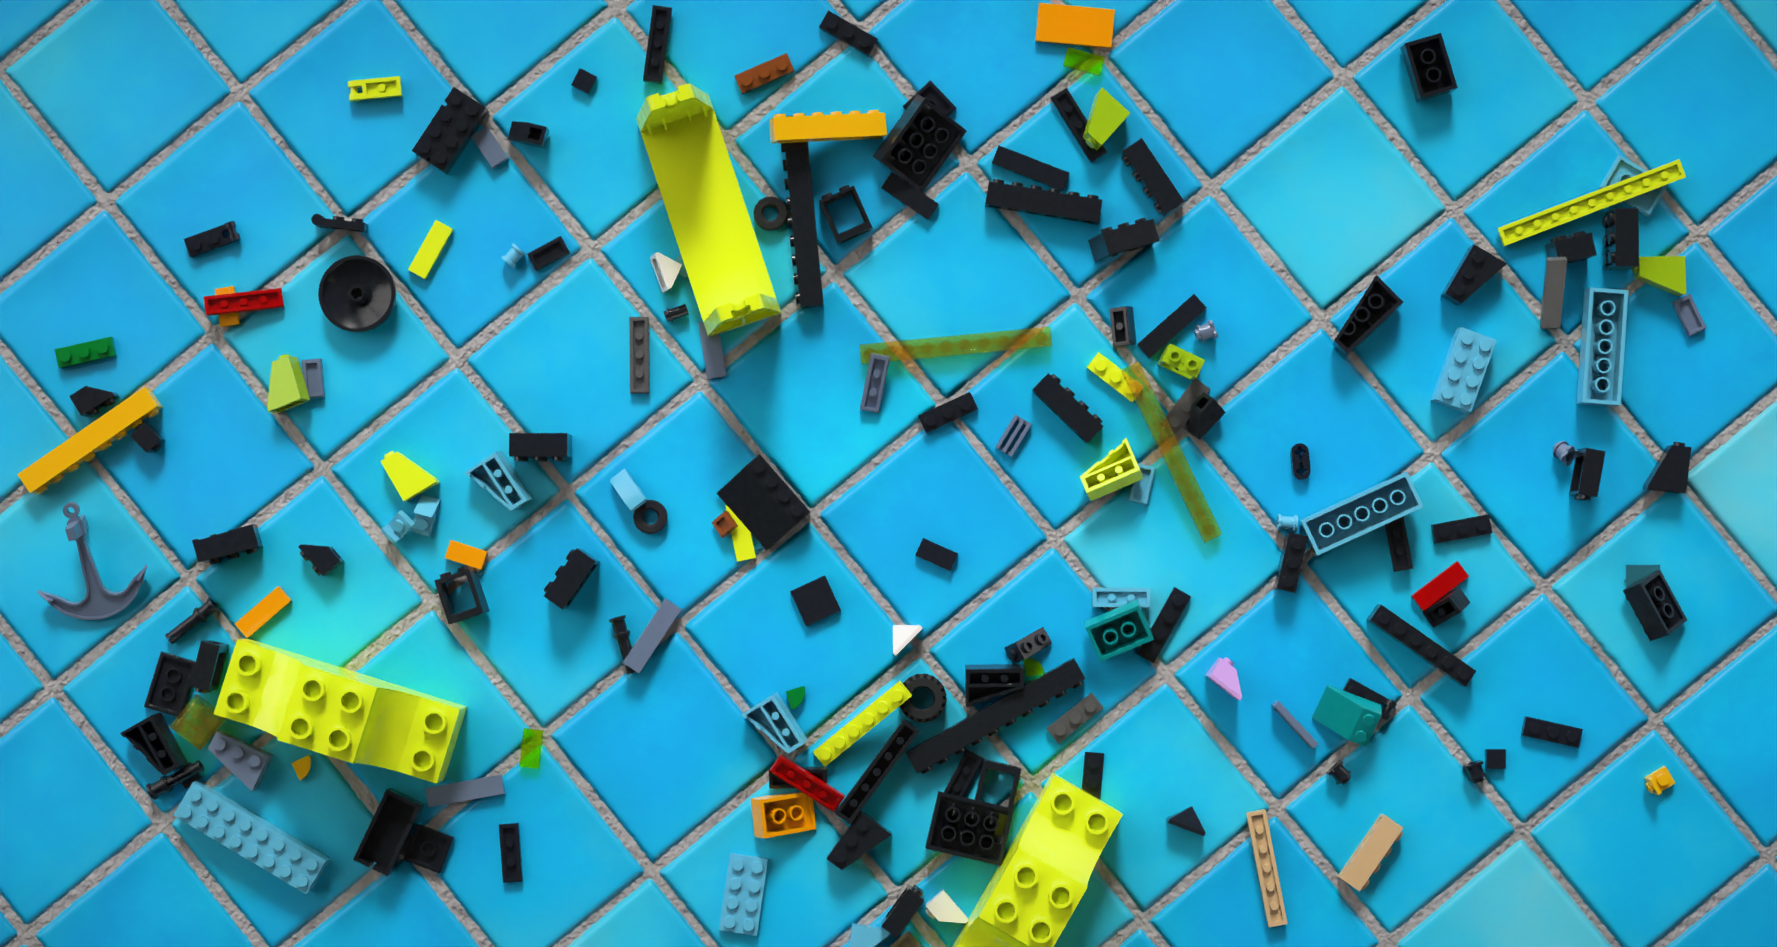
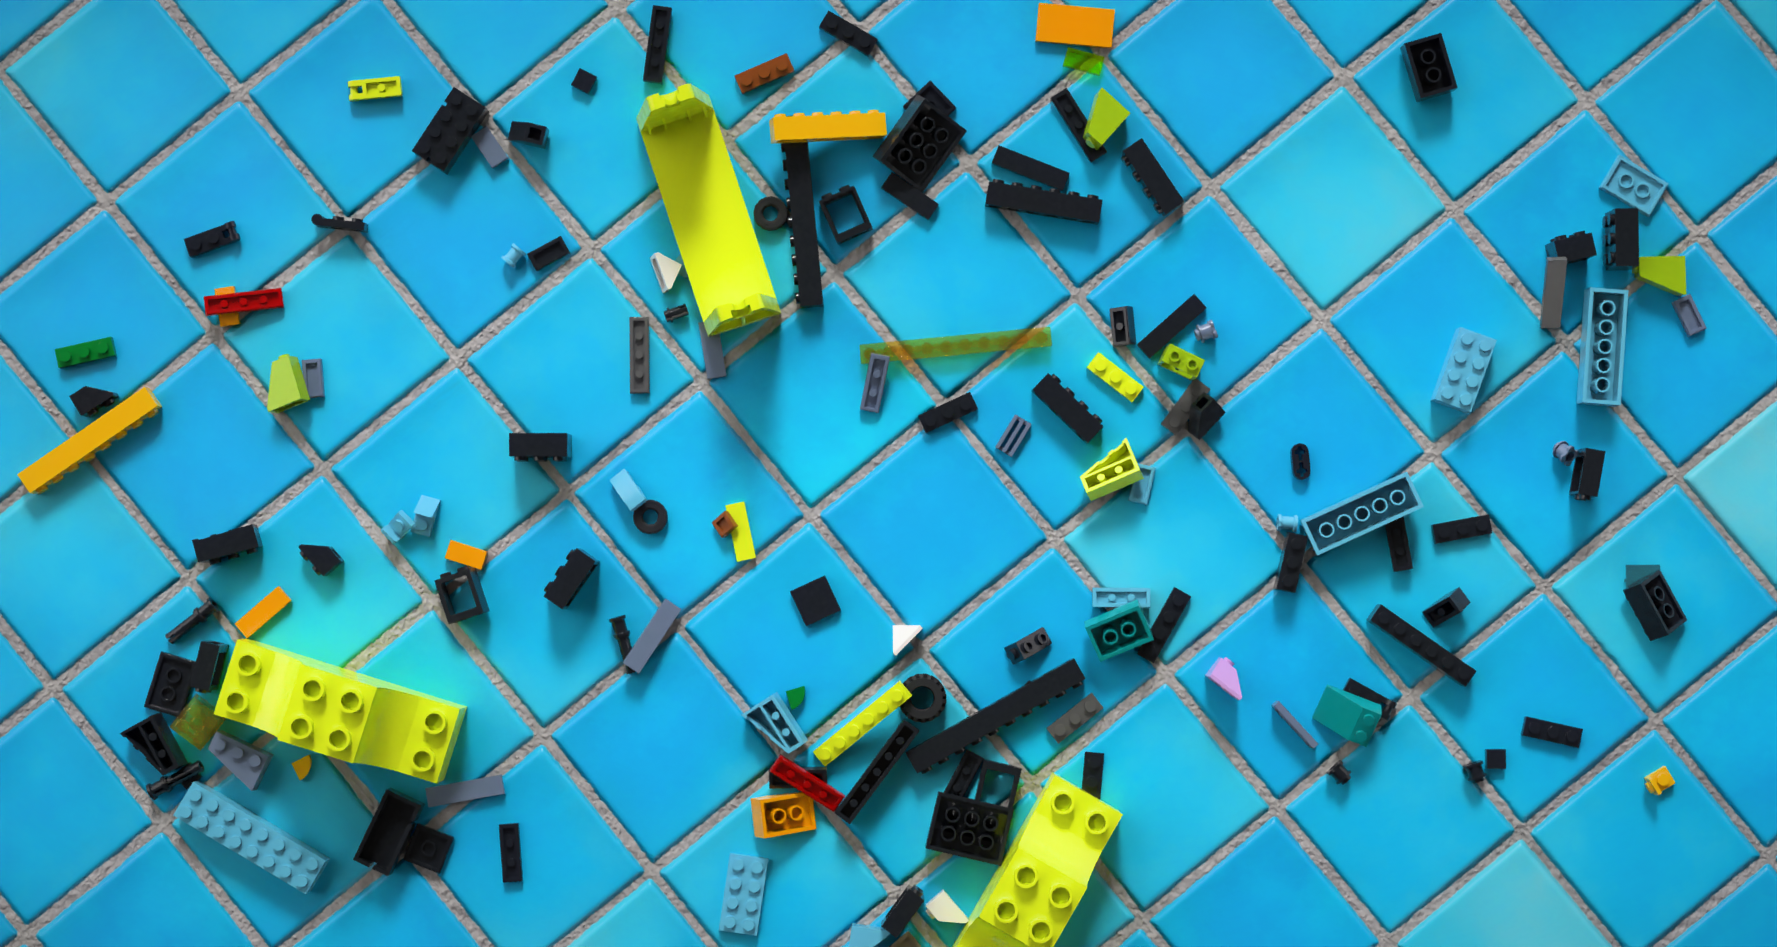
sand blue piece [37,502,148,620] -> none
black brick [131,423,165,453] -> none
black dish [318,255,396,332] -> none
neon yellow slope [380,451,440,502] -> none
neon yellow tile [408,220,453,279] -> none
medium azure wedge [465,451,532,511] -> none
clear neon green tile [519,728,544,769] -> none
black slope [716,454,810,551] -> none
black wedge [826,810,892,870] -> none
black tile [915,538,958,571] -> none
black wedge [965,664,1024,707] -> none
clear neon green tile [1023,657,1045,677] -> none
black wedge [1088,218,1160,262] -> none
clear yellow plate [1121,362,1222,543] -> none
black slope [1166,806,1206,836] -> none
tan plate [1246,809,1288,927] -> none
black wedge [1332,275,1403,358] -> none
tan brick [1338,813,1403,892] -> none
red tile [1411,561,1469,611] -> none
black wedge [1441,244,1507,305] -> none
neon yellow plate [1497,159,1686,246] -> none
black slope [1643,442,1691,494] -> none

